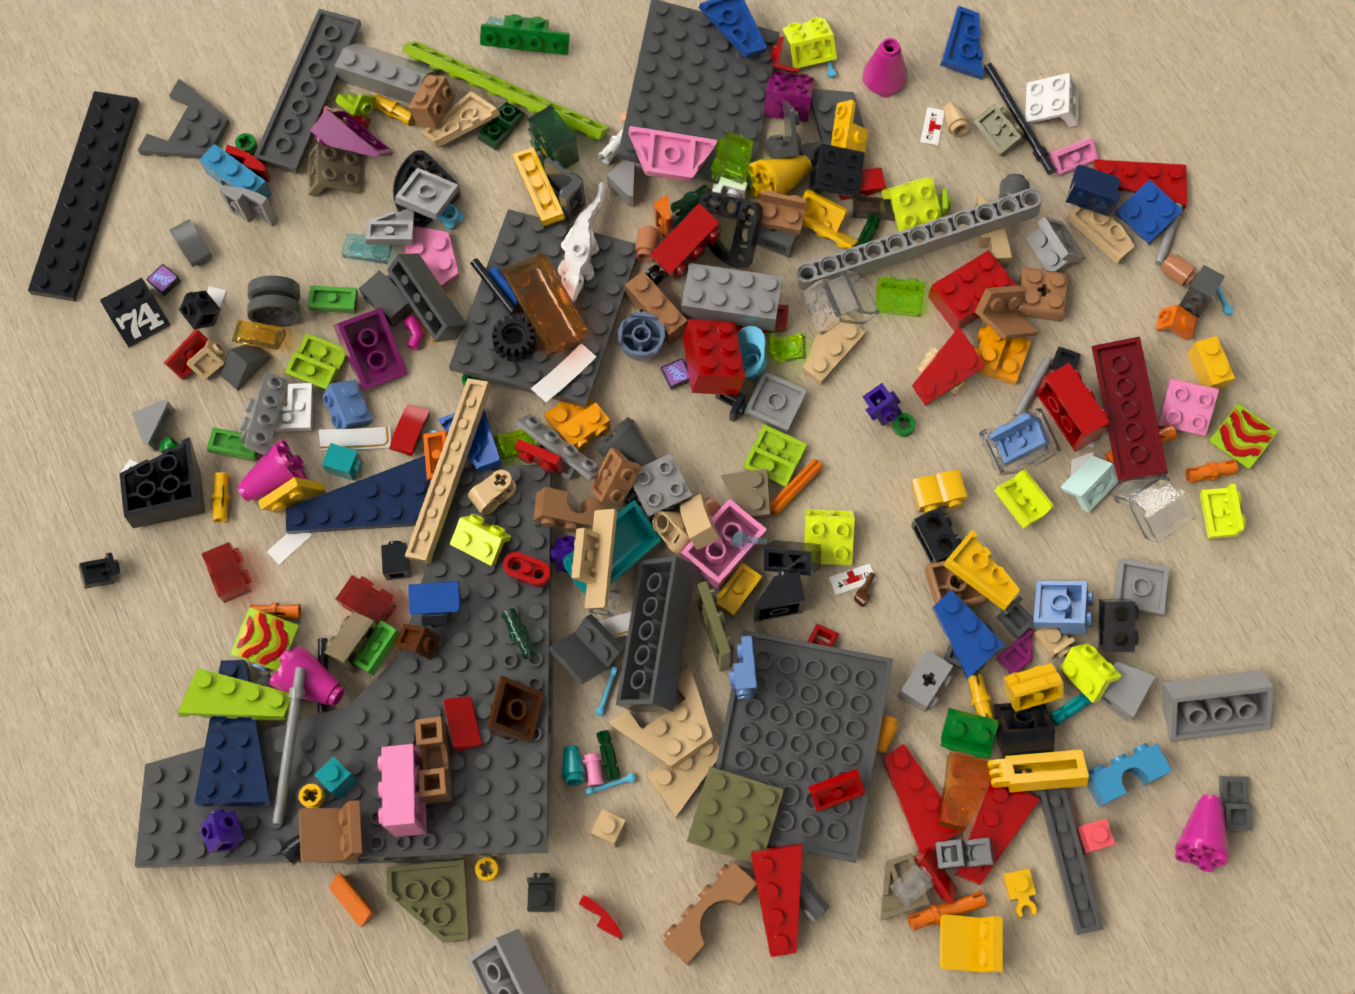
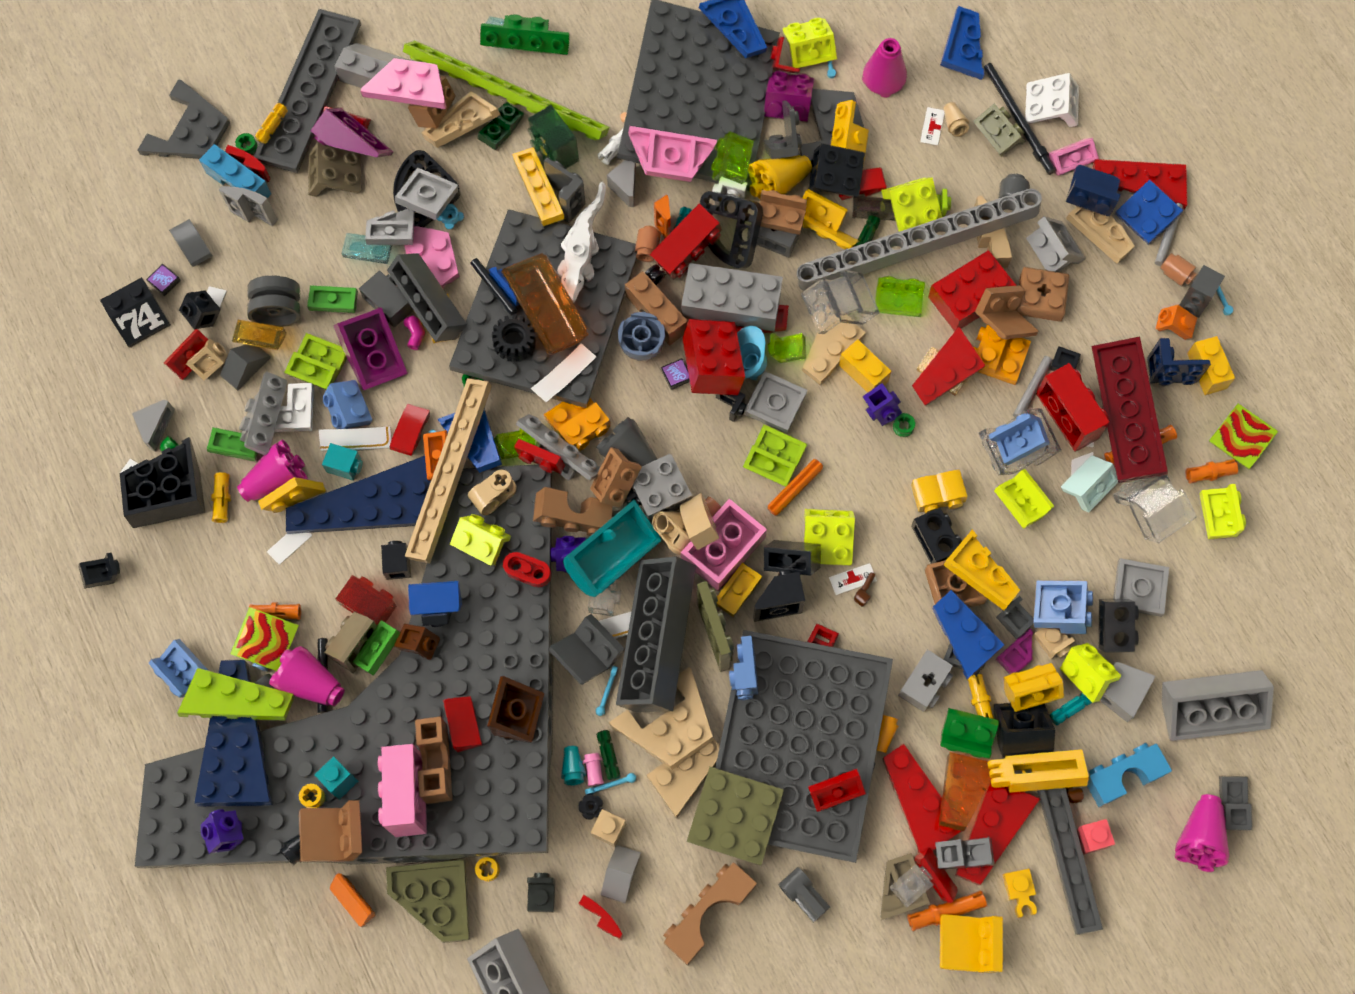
black plate [28,91,140,302] -> none
clear red brick [201,542,253,603] -> none
light grey bar [272,667,306,824] -> none
lime bracket [335,93,376,117] -> none
yellow pin [373,93,415,126] -> none
clear green pin [501,608,537,659] -> none
tan bracket [571,509,617,609] -> none
clear green pin [671,185,711,216] -> none
dark tan wing [721,469,772,519] -> none
clear light blue hand [730,531,767,549] -> none
red wing [751,843,803,957] -> none
bright pink plate [1158,378,1219,436] -> none
none -> medium blue bracket [149,639,209,698]
none -> yellow axle [255,103,288,144]
none -> bright pink wing [361,58,446,109]
none -> black plate [578,794,603,820]
none -> light grey slope [601,845,641,903]
none -> yellow brick [839,339,892,393]
none -> reddish brown hand [1066,787,1084,803]
none -> dark blue bracket [1147,338,1211,386]

